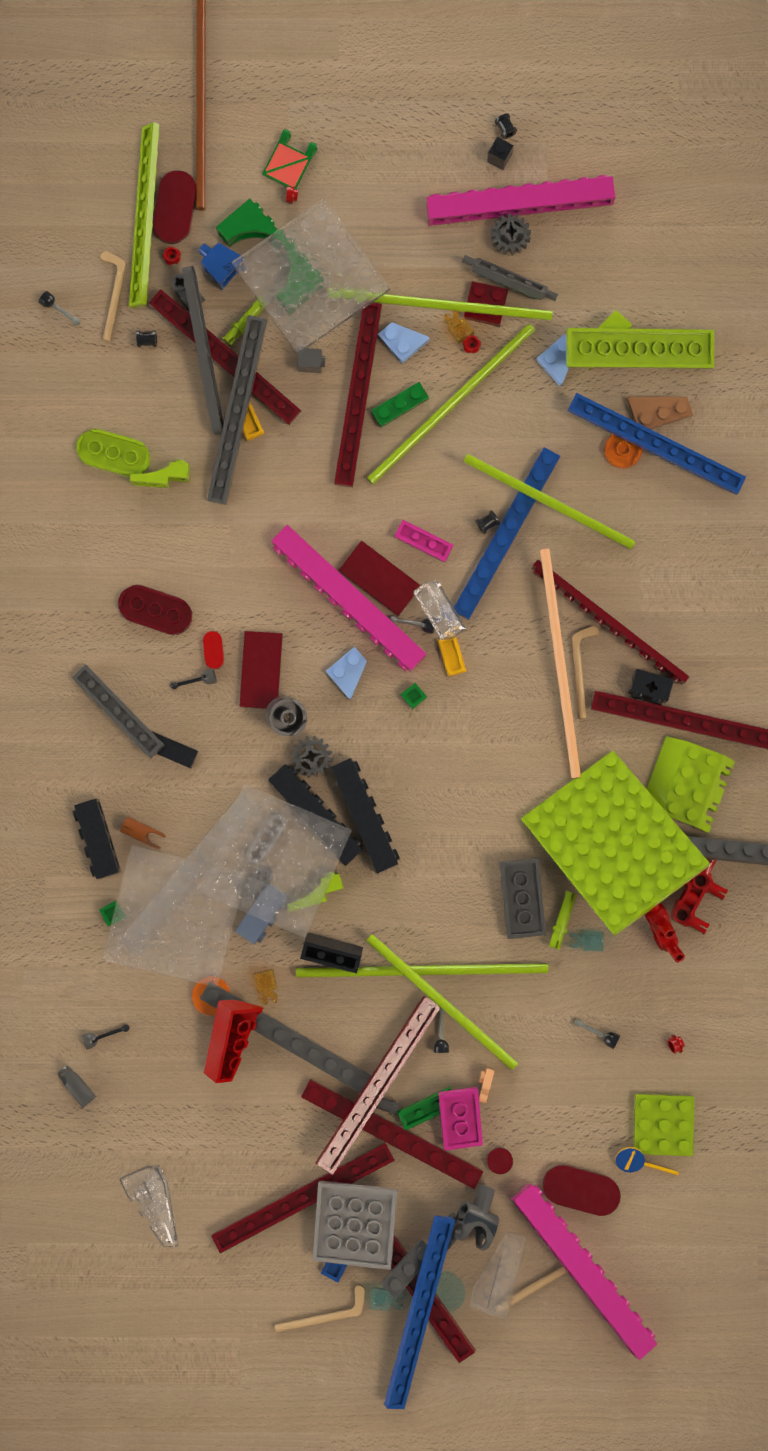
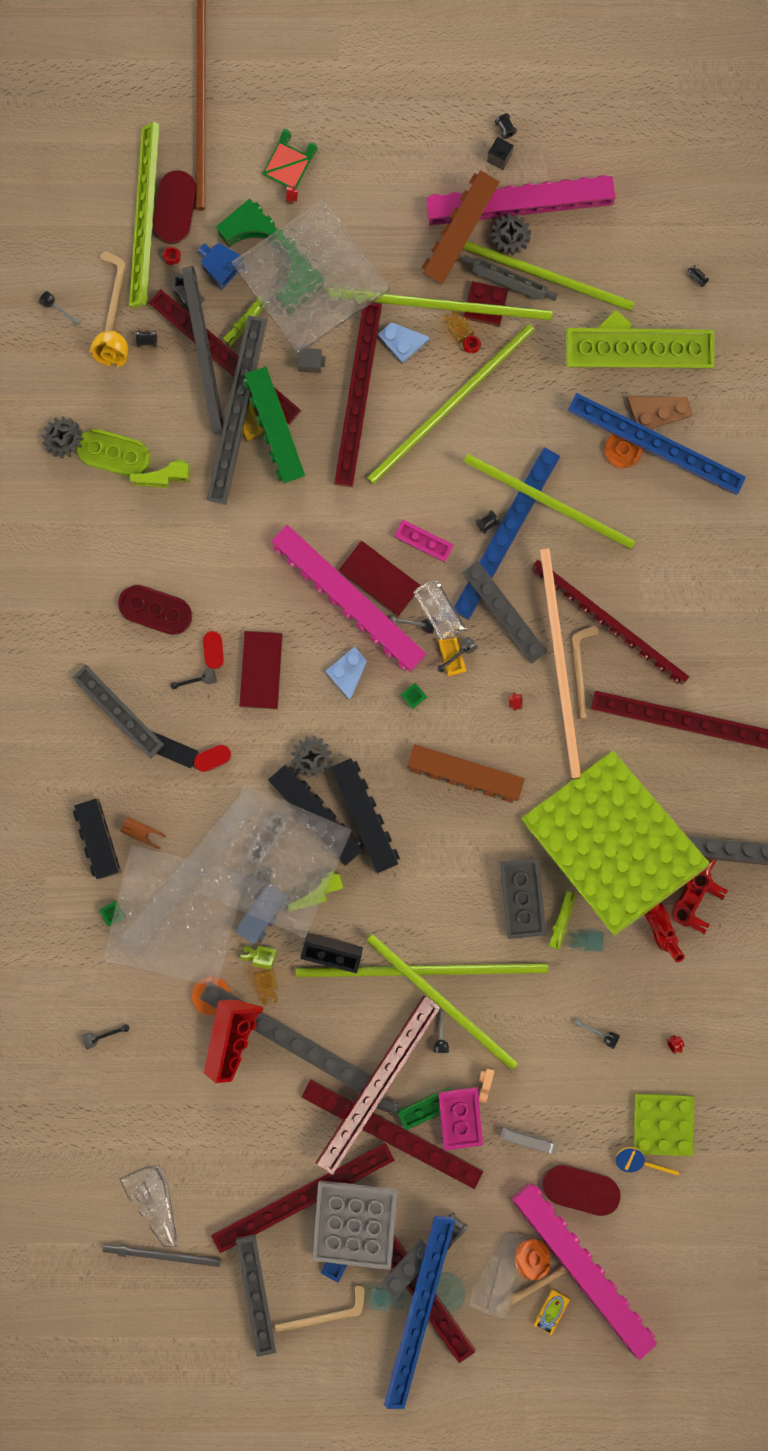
dark grey piece [58,1066,97,1108] -> none
dark grey brick [265,695,307,736] -> none
green plate [371,382,429,428] -> none
dark grey connector [453,1185,499,1251] -> none
dark red piece [487,1147,513,1175] -> none
light blue wing [536,334,569,386] -> none
black brick [628,669,674,705] -> none
lime slope [646,736,735,834] -> none
none -> dark grey gear [42,416,84,459]
none -> yellow cylinder [90,331,129,367]
none -> dark grey bar [103,1244,221,1267]
none -> red tile [194,745,231,772]
none -> dark grey plate [236,1234,276,1357]
none -> lime plate [240,946,277,970]
none -> green brick [243,366,306,484]
none -> dark orange brick [407,744,525,803]
none -> dark orange brick [422,170,500,285]
none -> hinge [437,637,478,672]
none -> dark grey plate [462,561,548,664]
none -> lime piece [463,241,635,311]
none -> light grey beam [501,1128,558,1154]
none -> red plate [509,692,523,711]
none -> orange tile [515,1239,551,1280]
none -> tile [533,1288,570,1335]
none -> black piece [687,265,709,287]

